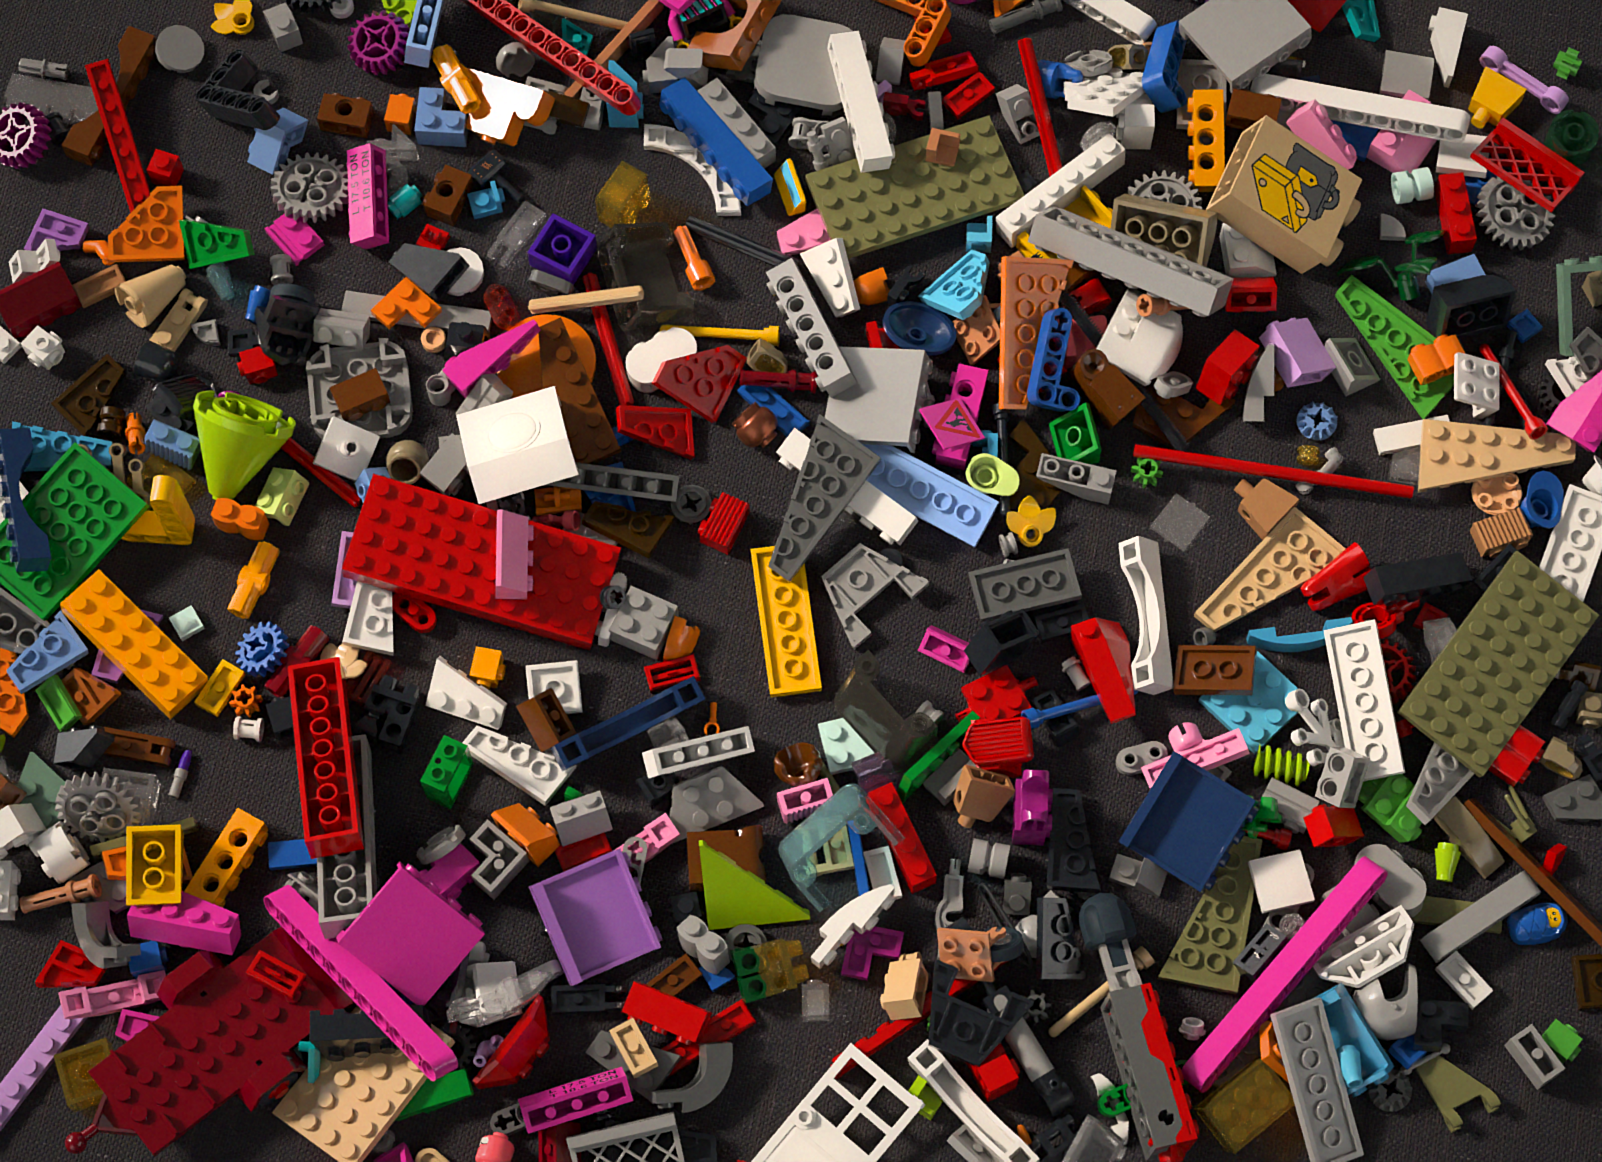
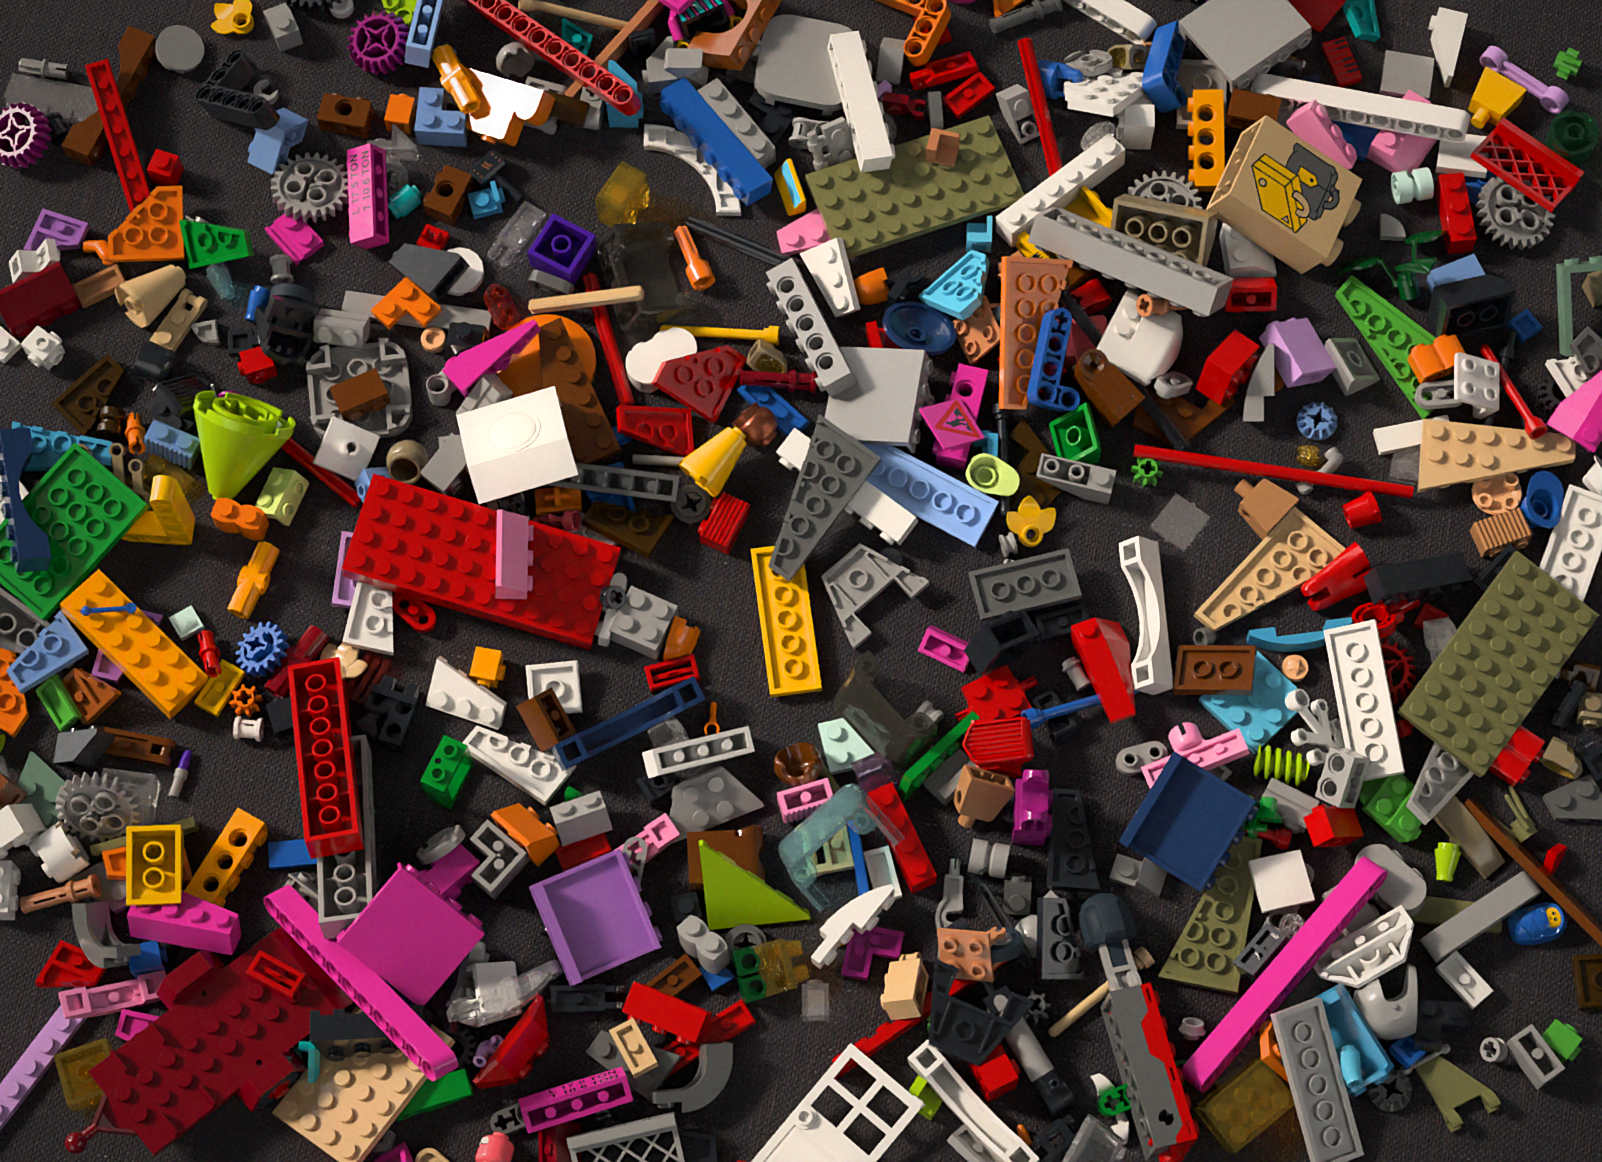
none -> blue hinge [81,603,137,616]
none -> red pin [197,630,222,678]
none -> light grey bar [633,454,685,467]
none -> yellow cone [678,427,747,498]
none -> light nougat tile [1281,655,1308,682]
none -> red tile [1321,37,1362,88]
none -> red piece [1342,491,1382,529]
none -> light grey plate [1414,380,1463,409]
none -> light grey bush [1480,1037,1508,1062]

